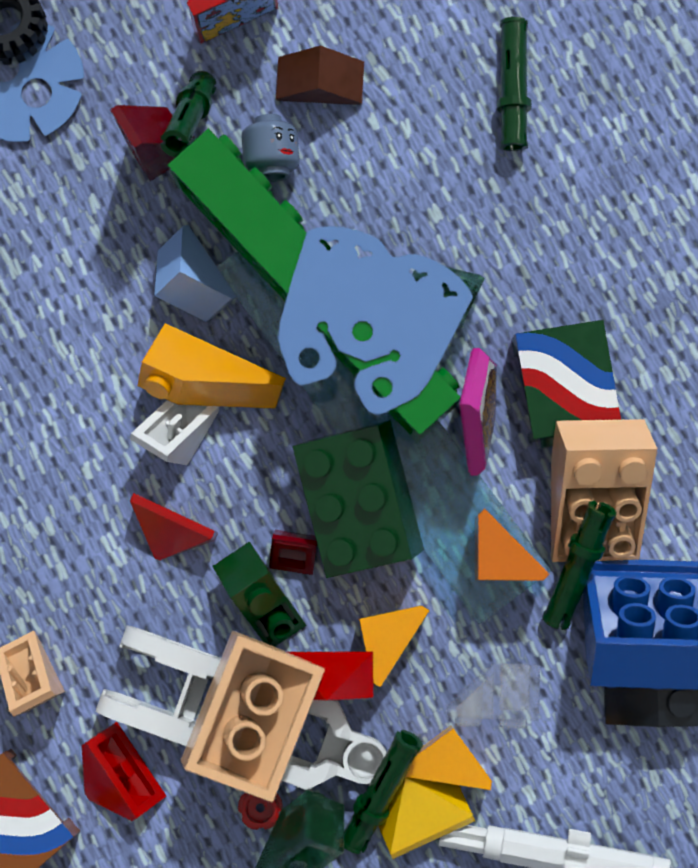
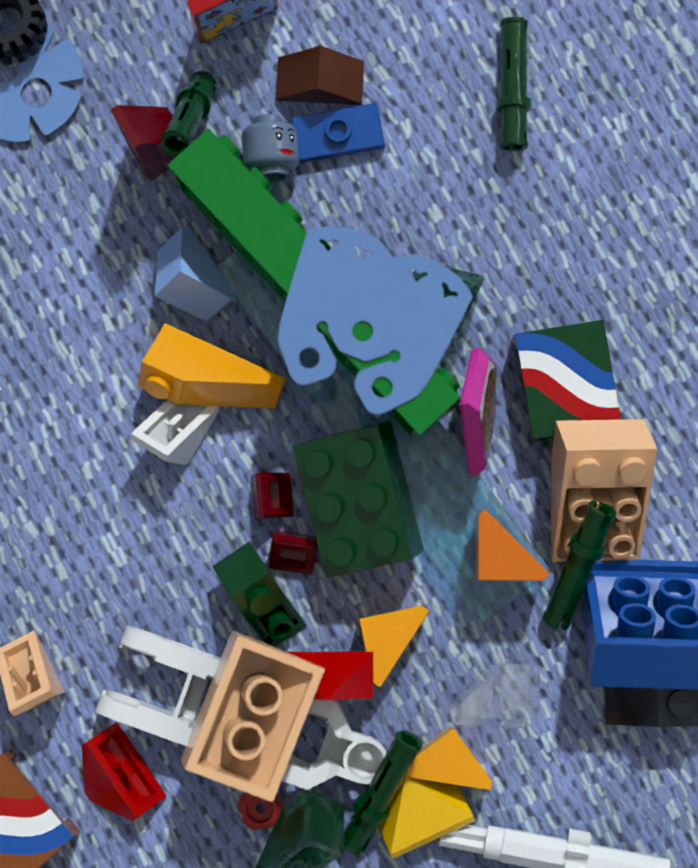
red slope [130,493,218,561] -> none
none -> dark red slope [251,472,293,520]
none -> blue plate [292,103,385,163]

